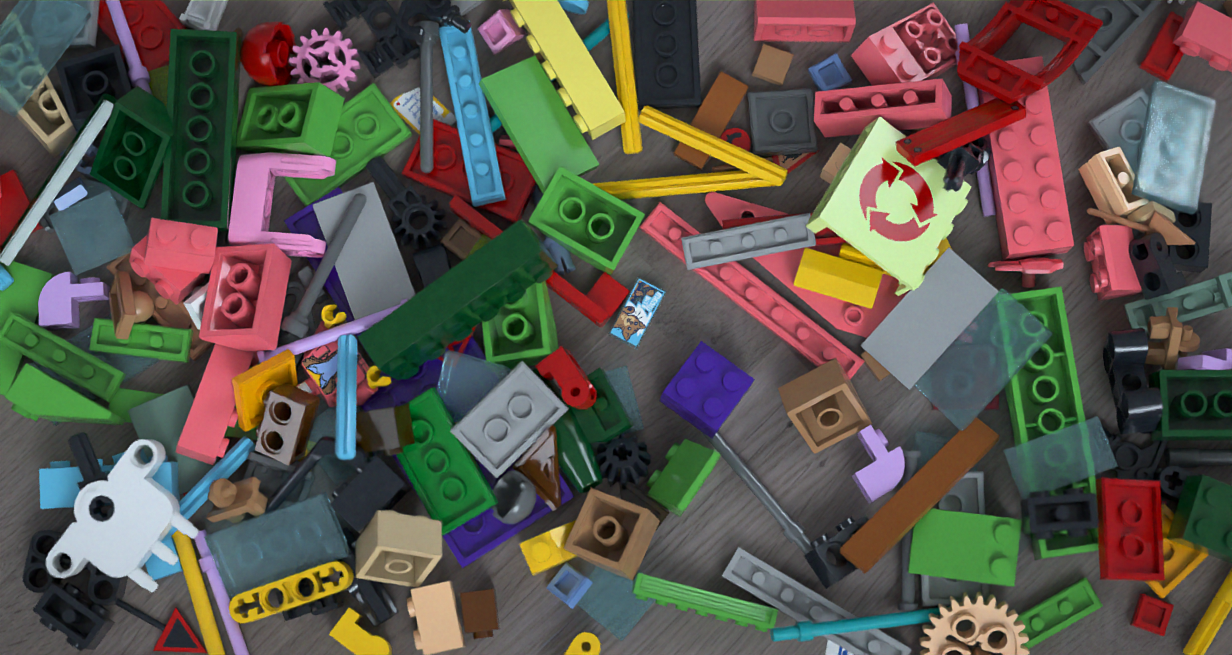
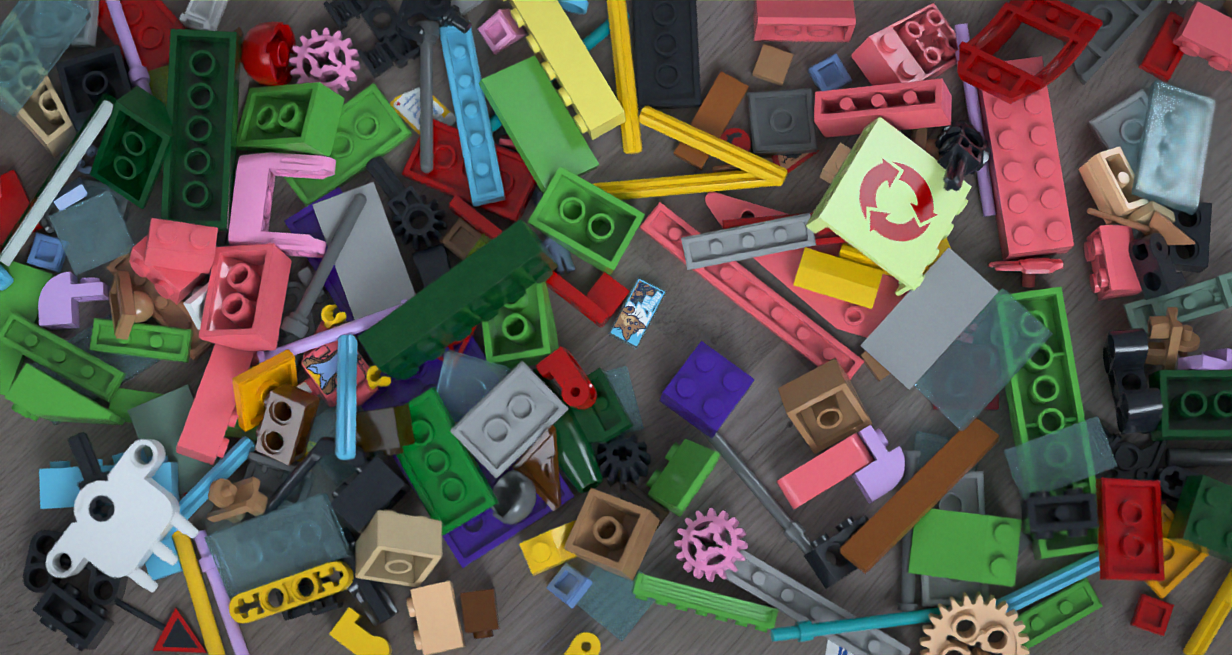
red tile [896,98,1026,167] -> none
none -> medium blue tile [27,232,70,273]
none -> bright pink gear [674,508,748,582]
none -> coral beam [776,433,875,510]
none -> medium azure axle [995,551,1100,613]

